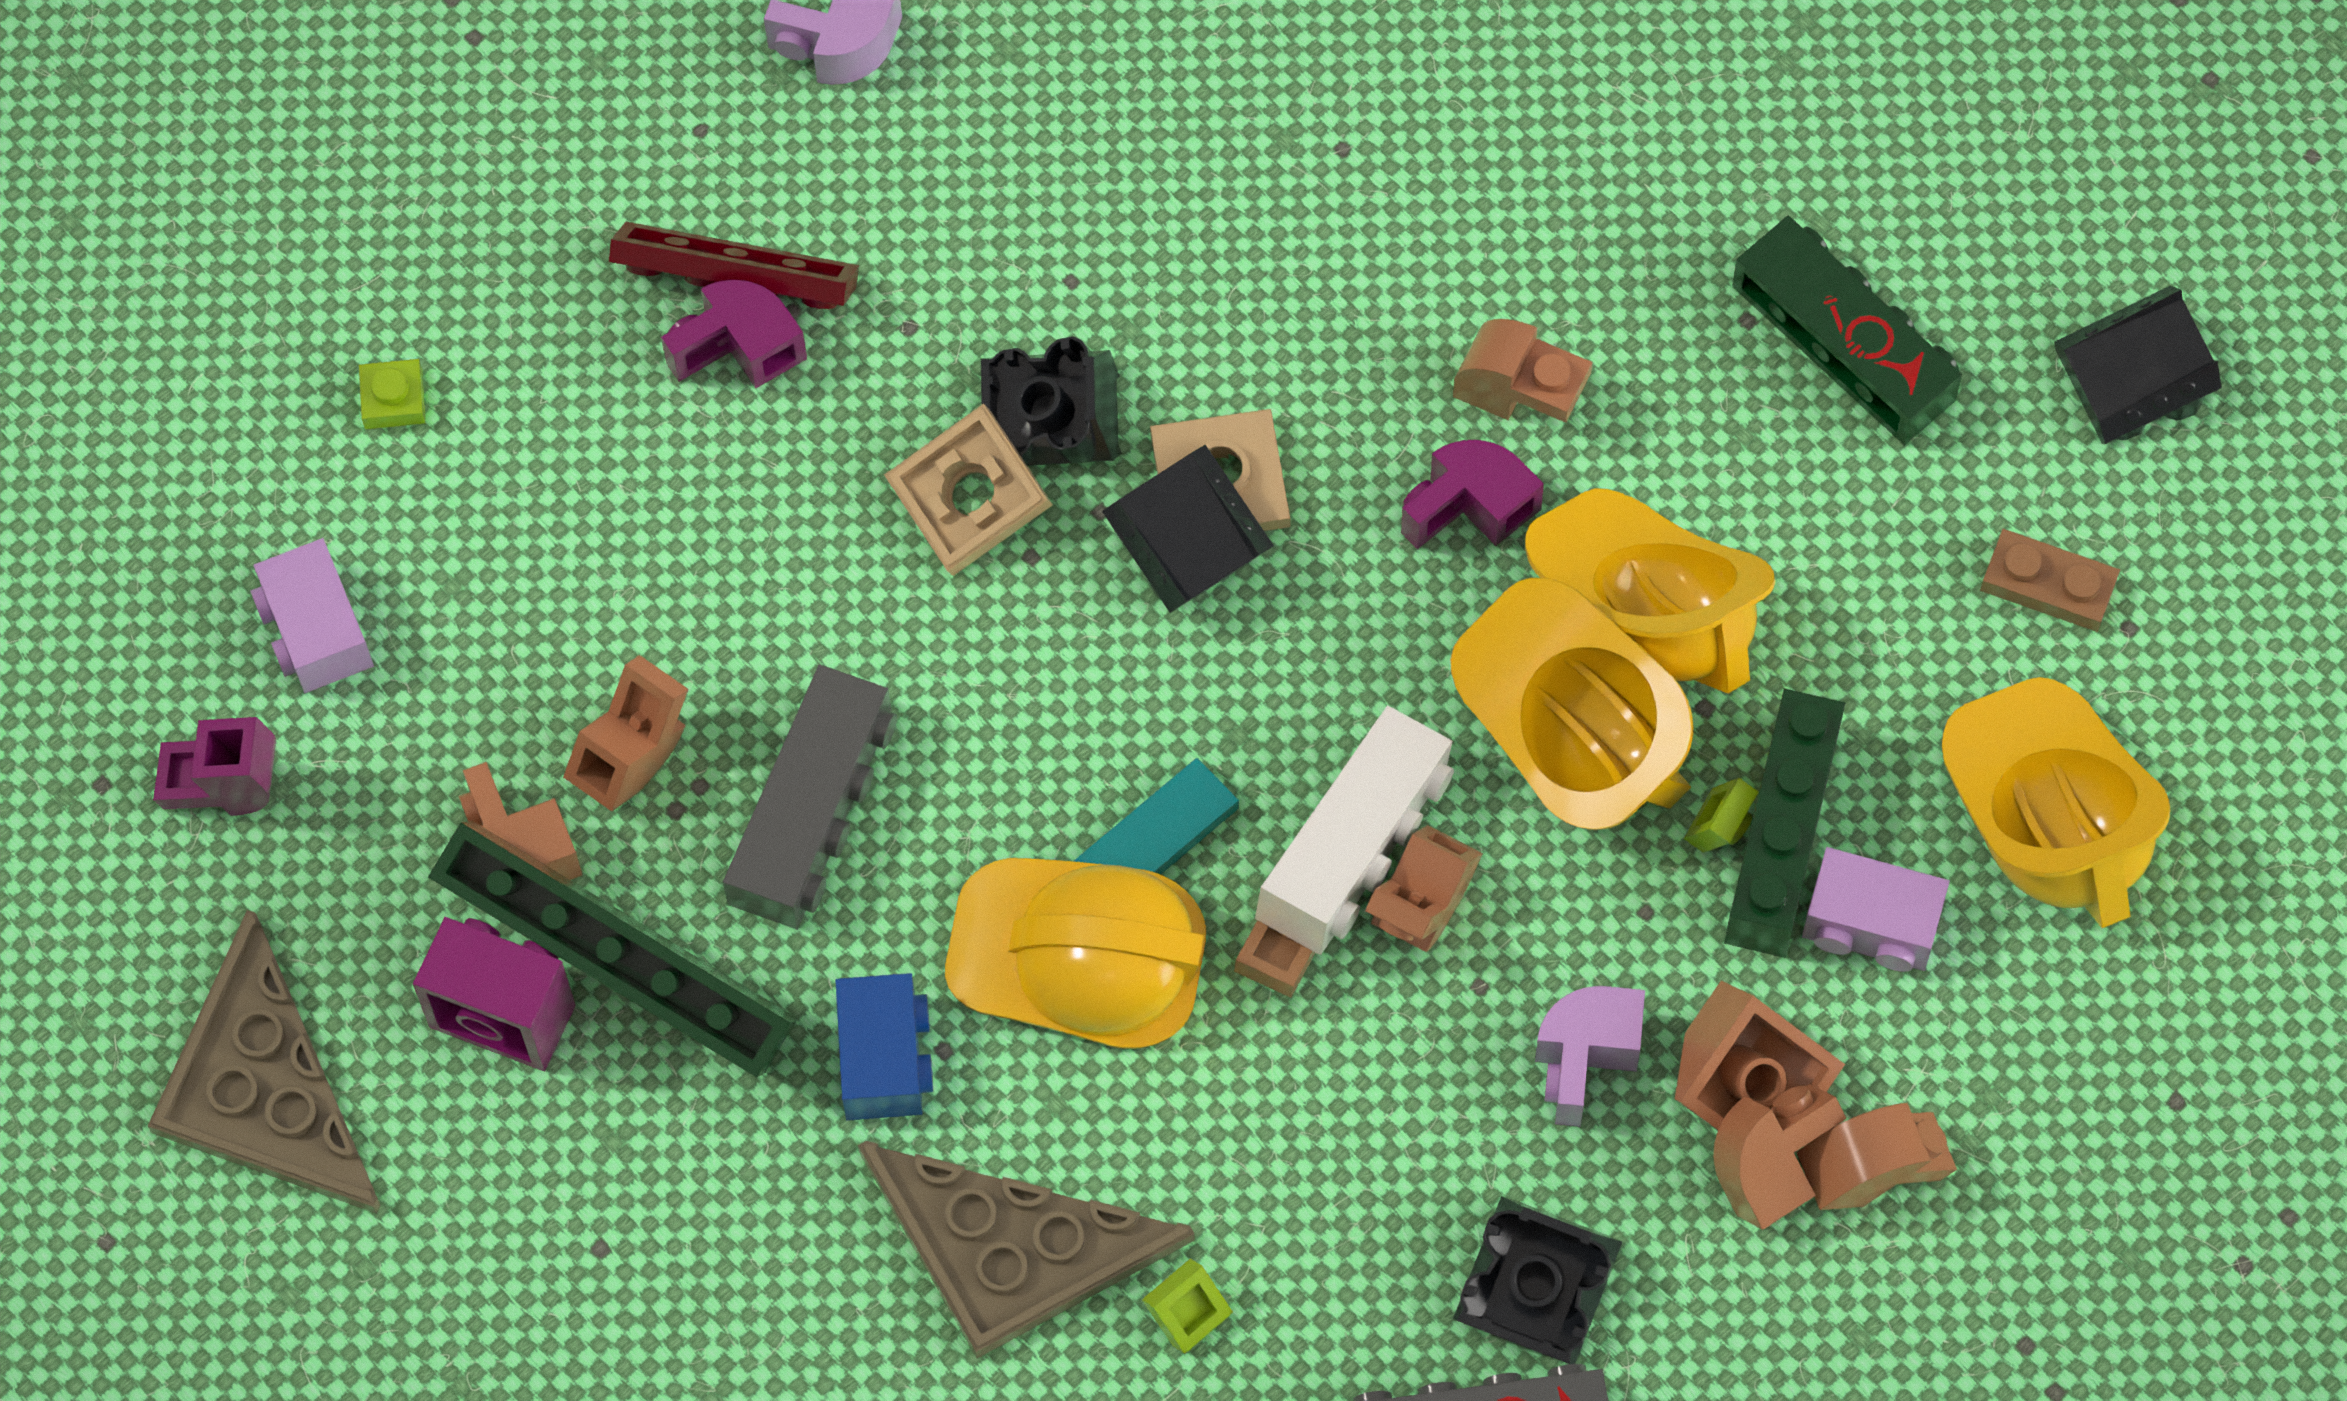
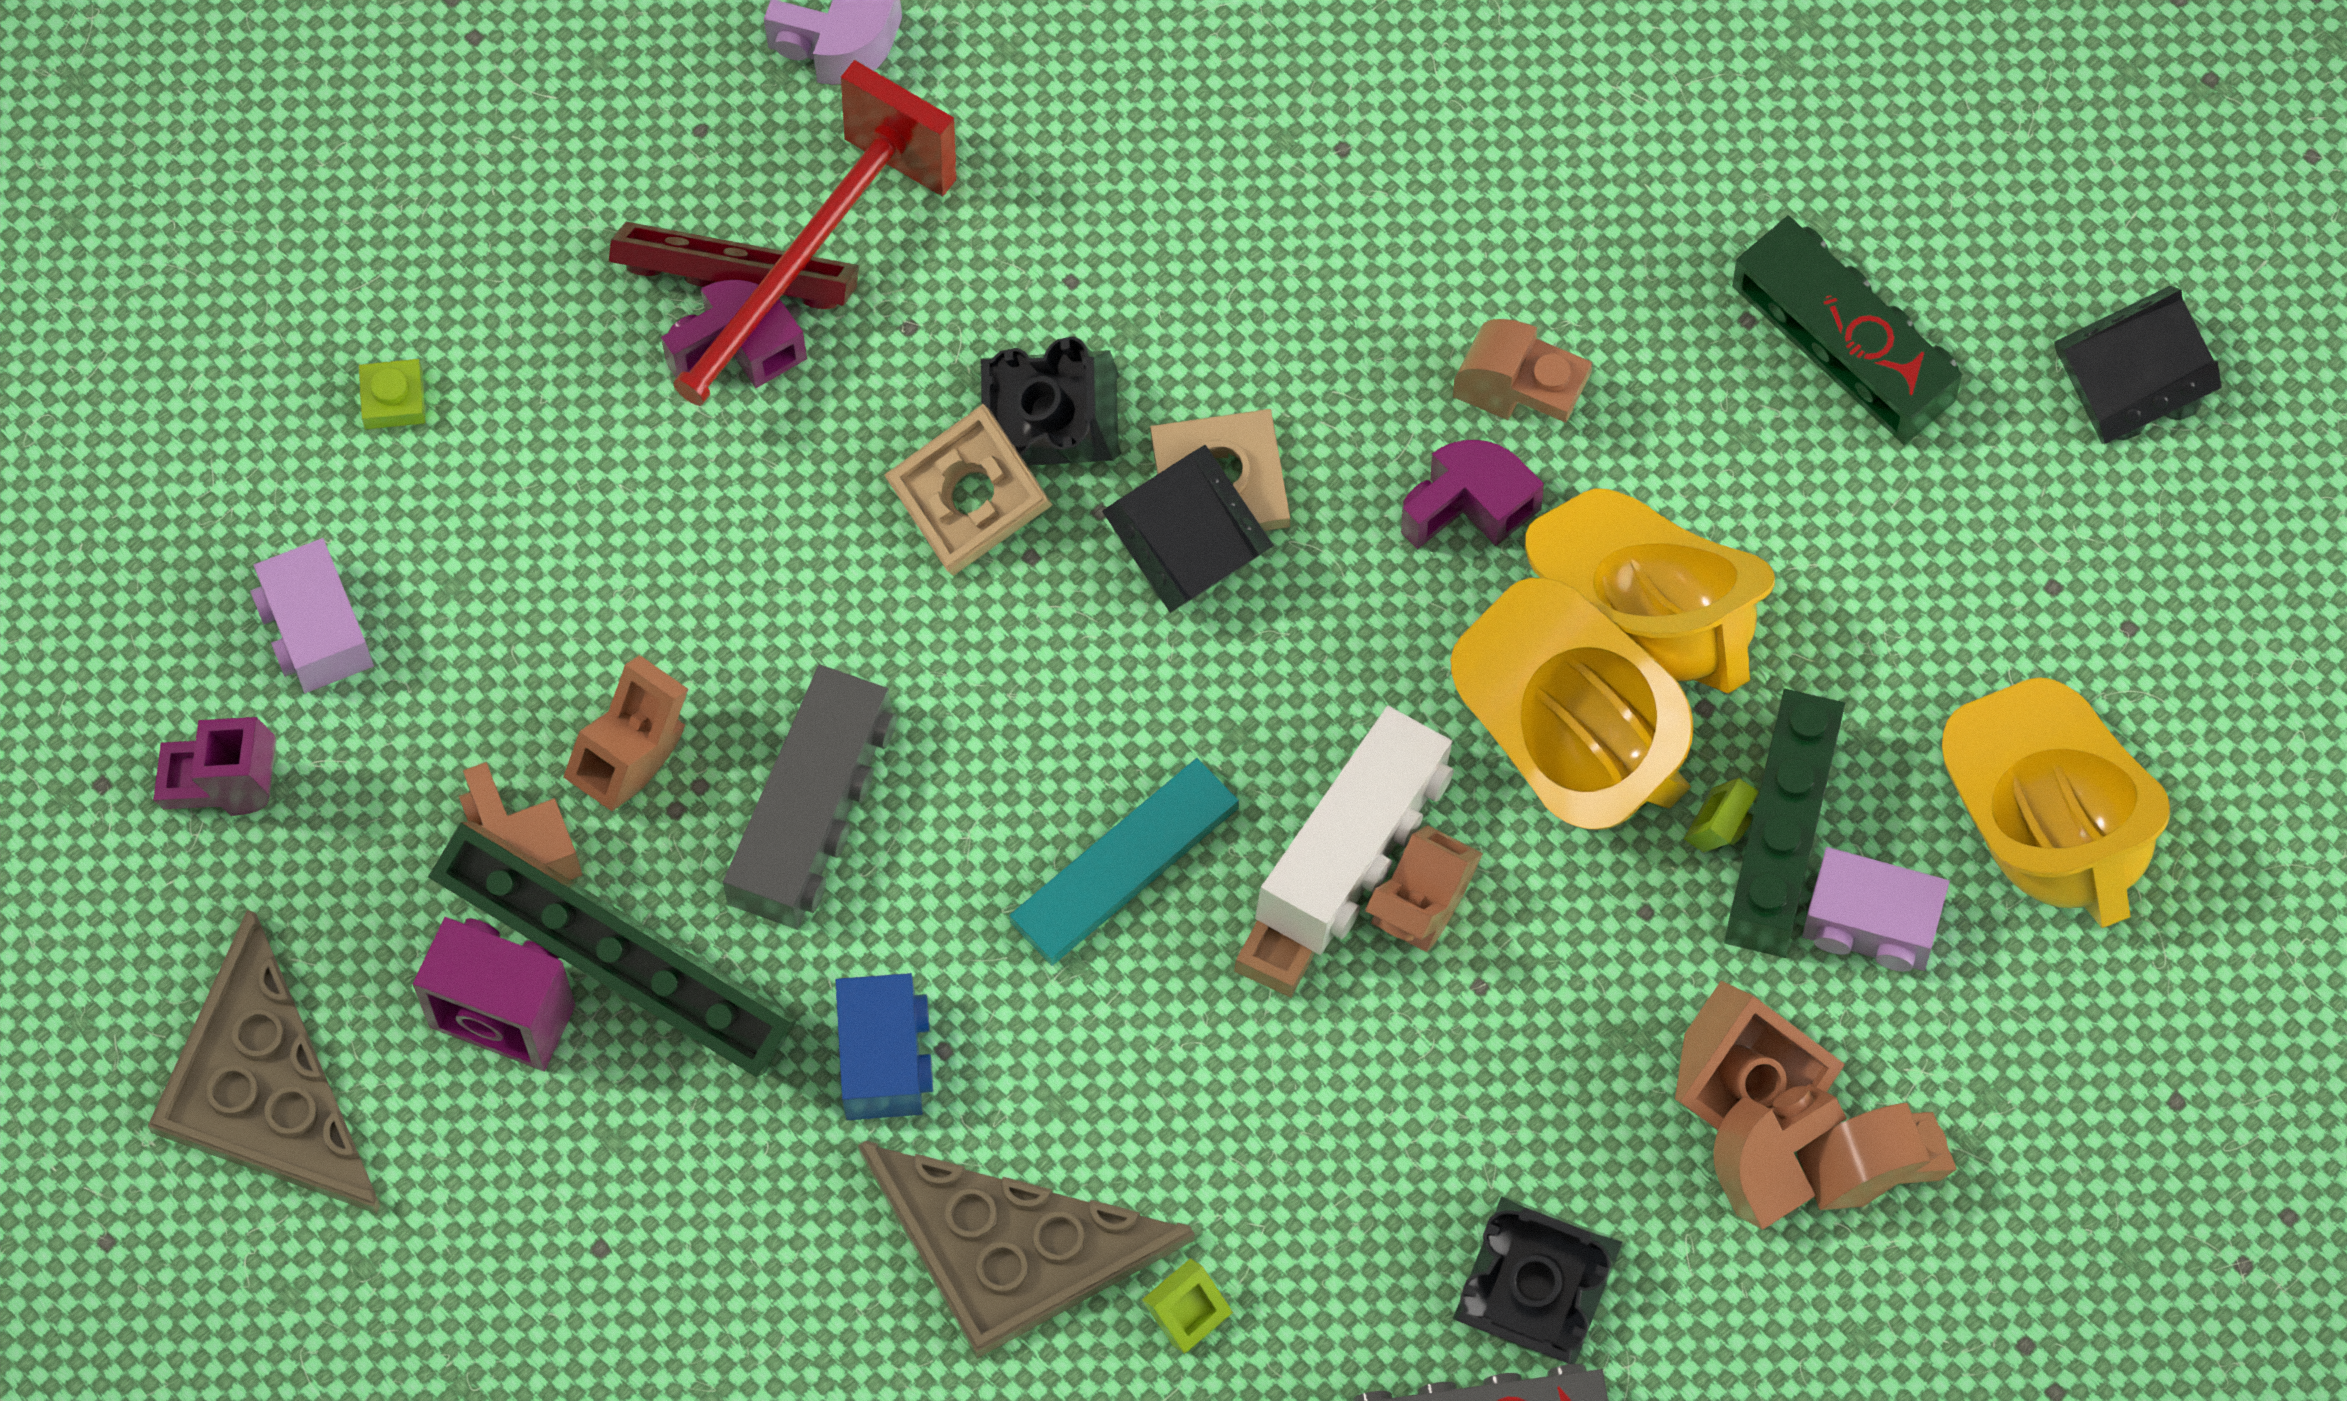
yellow piece [945,858,1206,1049] -> none
lavender brick [1535,986,1645,1127] -> none
medium nougat plate [1980,529,2120,632] -> none
none -> red tile [673,60,956,406]

